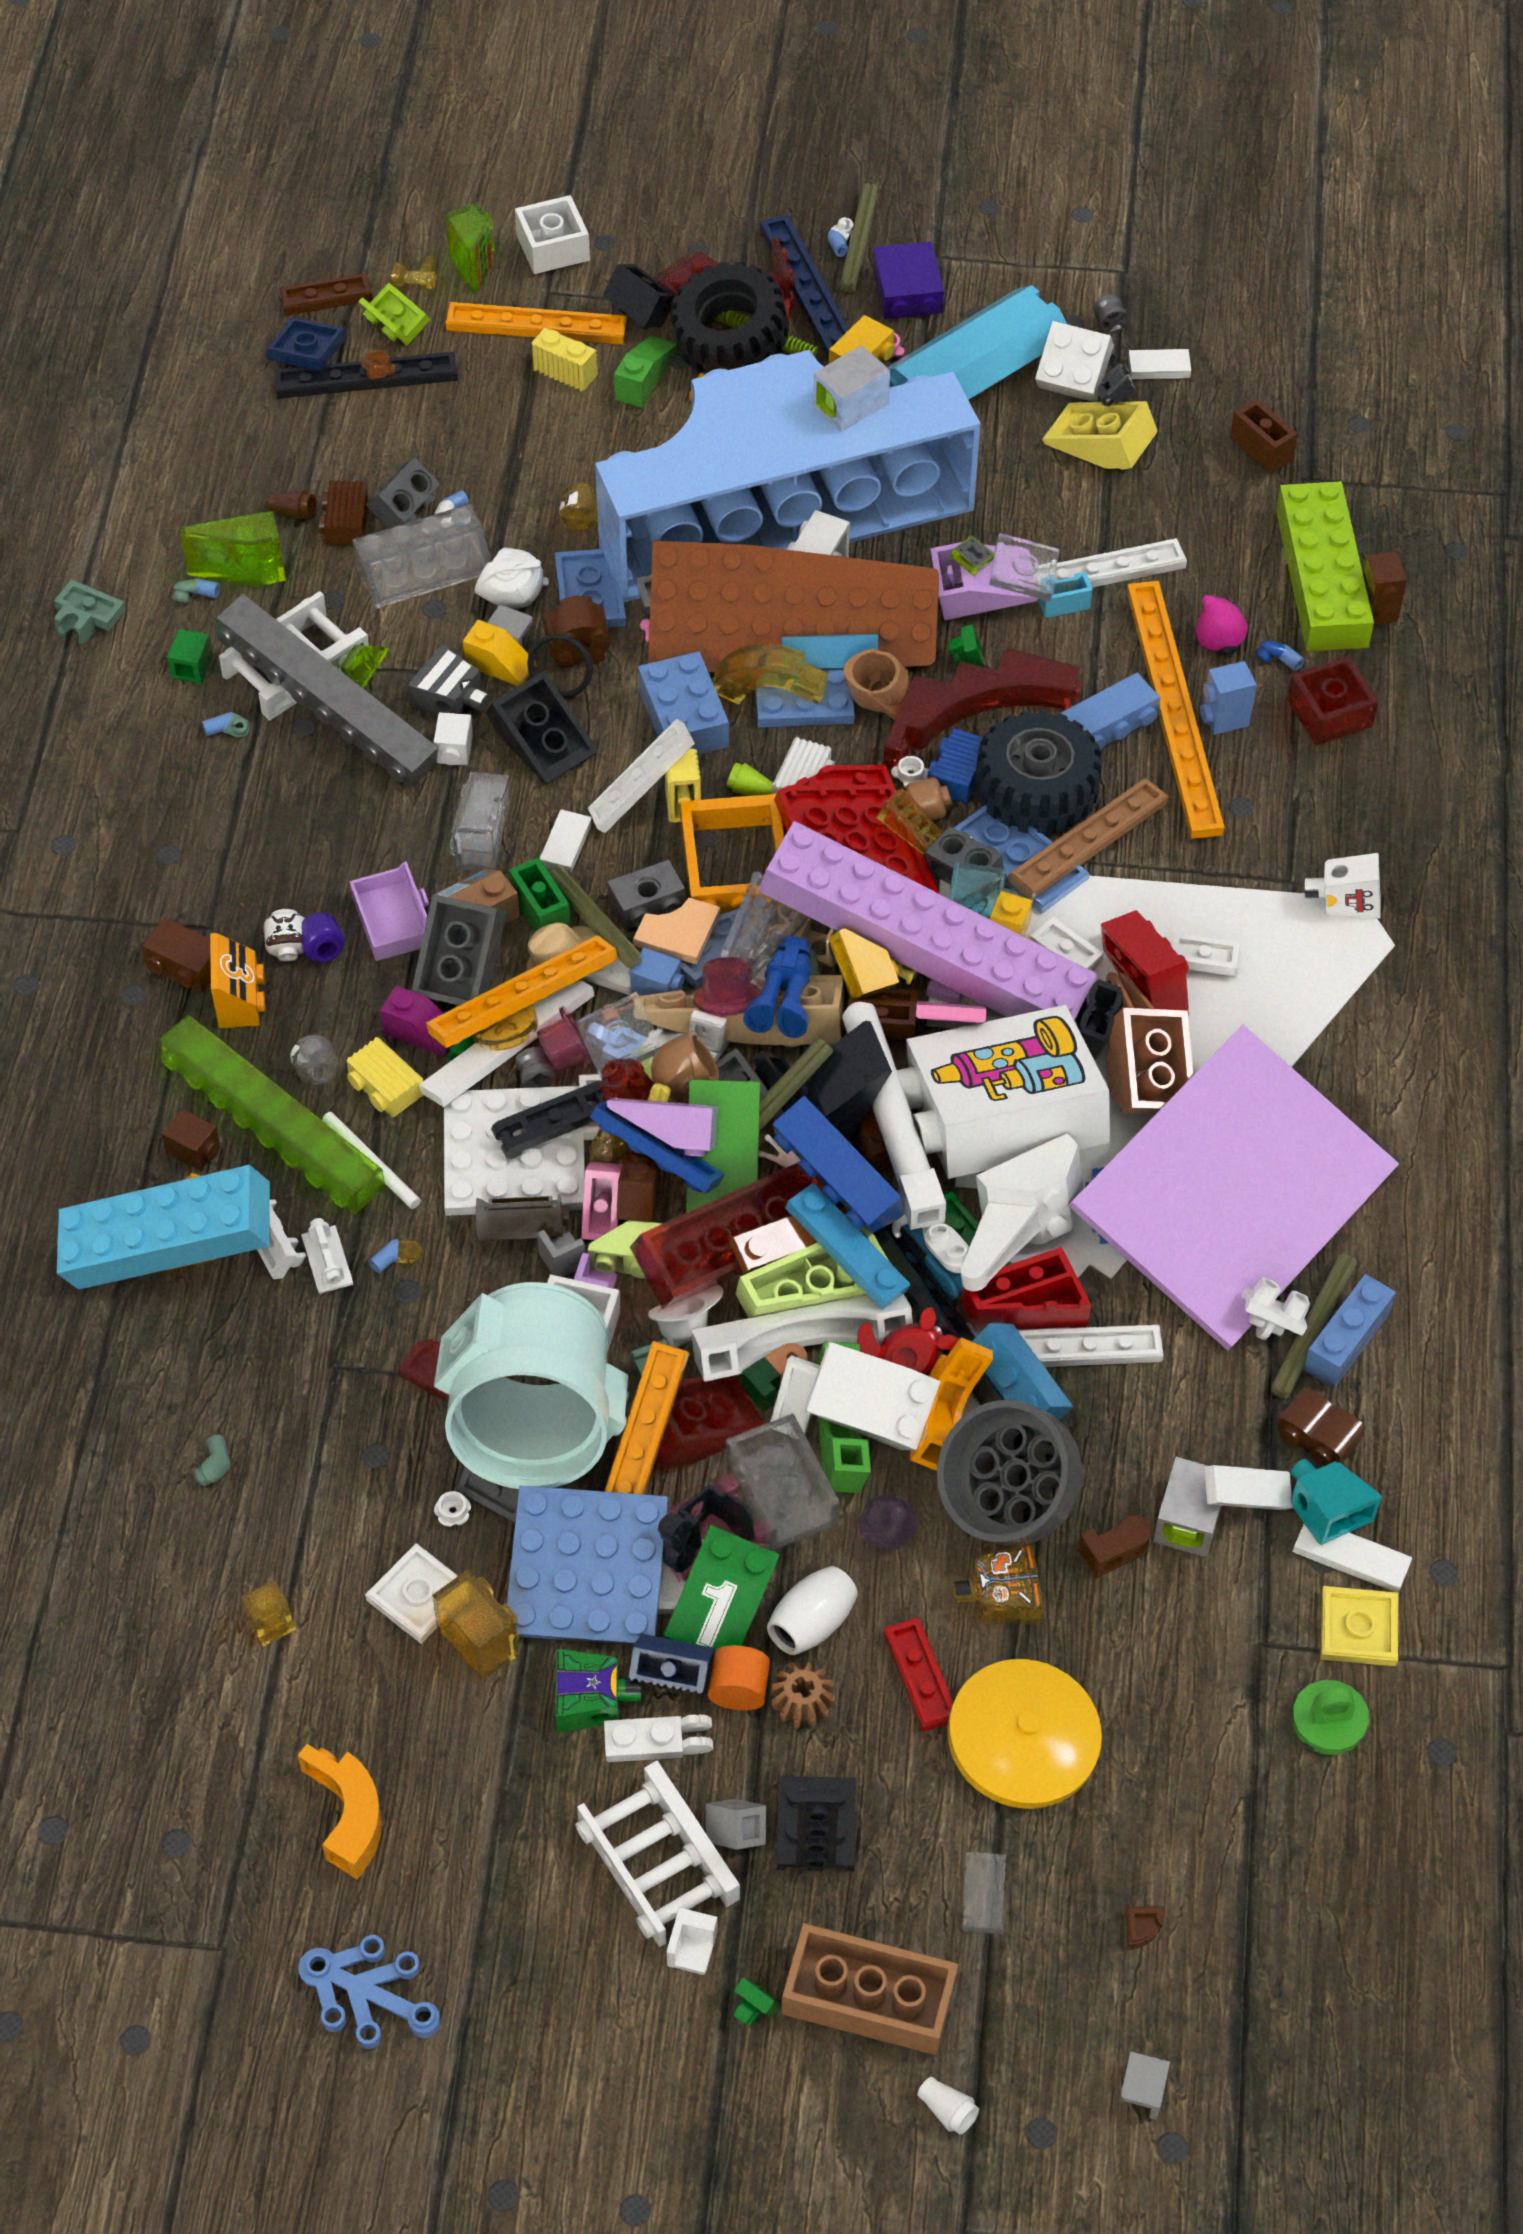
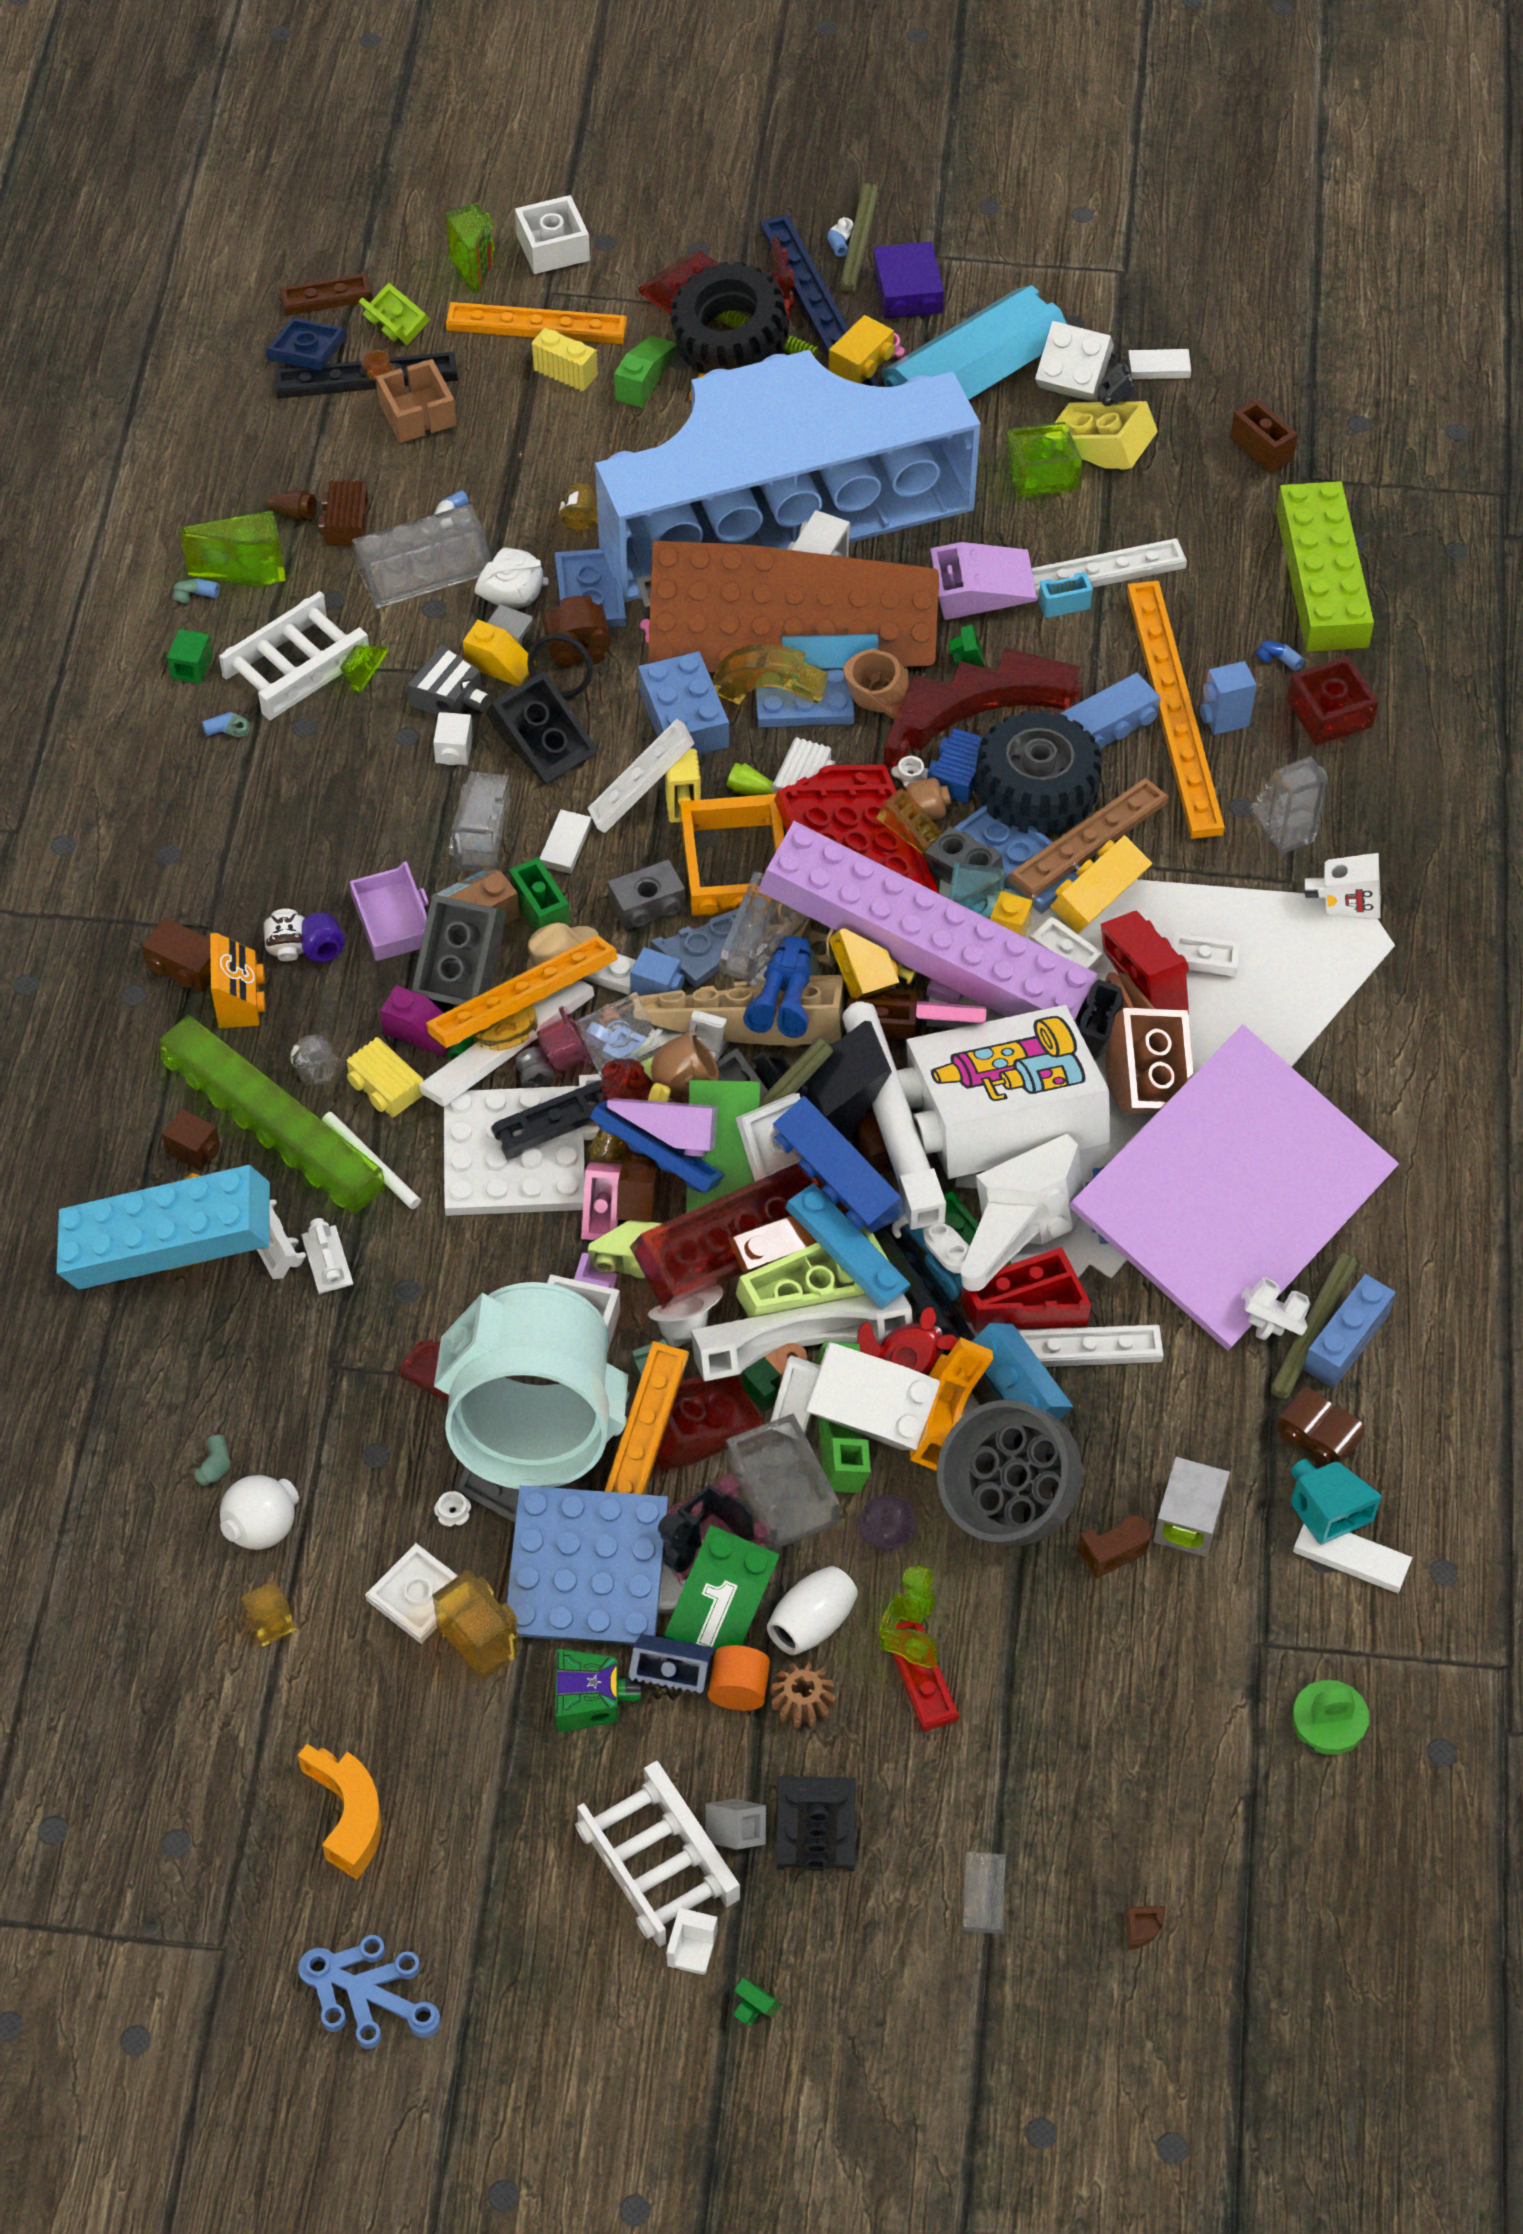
sand green plate [54,579,126,645] -> none
flat silver brick [216,594,438,789] -> none
dark grey brick [365,456,440,532] -> none
arm [368,1239,422,1274] -> none
clear yellow piece [391,257,436,290] -> none
dark brown window [476,1194,570,1241] -> none
light grey panel [537,1230,586,1277] -> none
olive axle [548,865,642,969] -> none
black brick [603,264,676,329] -> none
white hinge [604,1714,713,1762] -> none
light nougat tile [633,898,720,965] -> none
clear pink piece [694,957,761,1016] -> none
medium nougat brick [782,1923,958,2056] -> none
flat silver piece [813,345,890,432] -> none
white cone [917,2077,979,2134] -> none
yellow dish [947,1659,1102,1809] -> none
tile [950,535,996,576] -> none
clear yellow torso [953,1543,1044,1624] -> none
clear tile [989,533,1060,601] -> none
flat silver wheel [1093,294,1129,333] -> none
light grey panel [1120,2051,1170,2120] -> none
dark pink hat [1195,595,1248,655] -> none
white tile [1204,1465,1293,1510] -> none
light yellow tile [1320,1586,1398,1666] -> none
reddish brown brick [1363,552,1407,625] -> none
none -> white brick [220,1475,299,1550]
none -> medium nougat piece [375,359,457,443]
none -> white plate [736,1093,801,1185]
none -> clear neon green piece [878,1564,938,1668]
none -> clear neon green slope [1006,422,1082,497]
none -> yellow brick [1050,835,1152,934]
none -> clear wedge [1248,756,1328,855]

